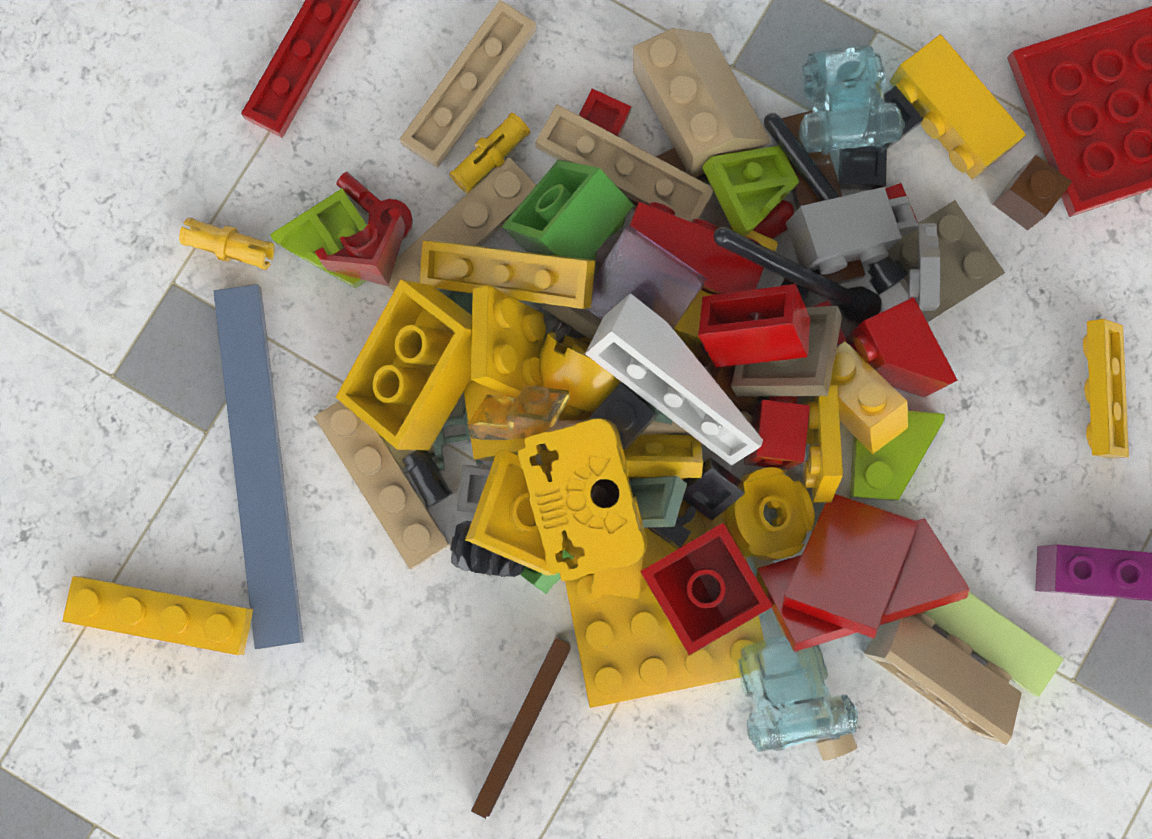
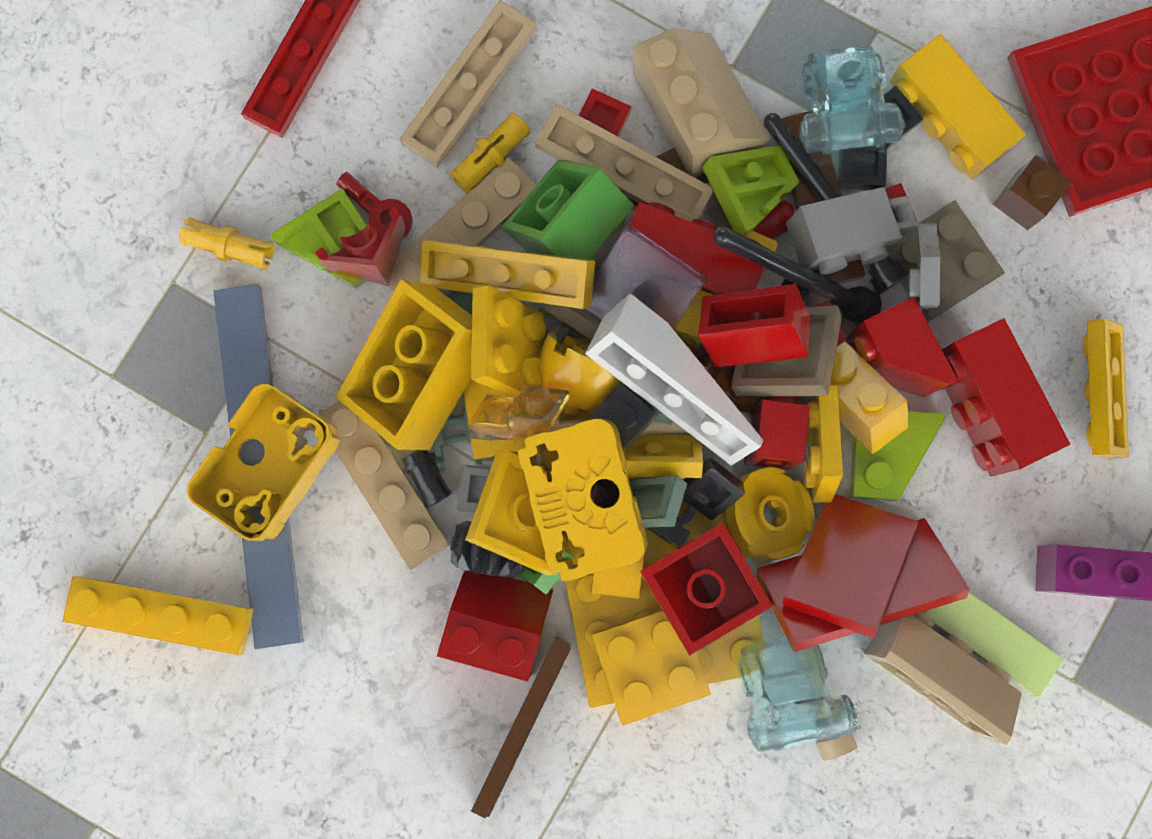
none -> yellow axle [187,384,341,541]
none -> red slope [436,571,554,682]
none -> yellow plate [591,610,711,726]
none -> red brick [941,318,1071,477]

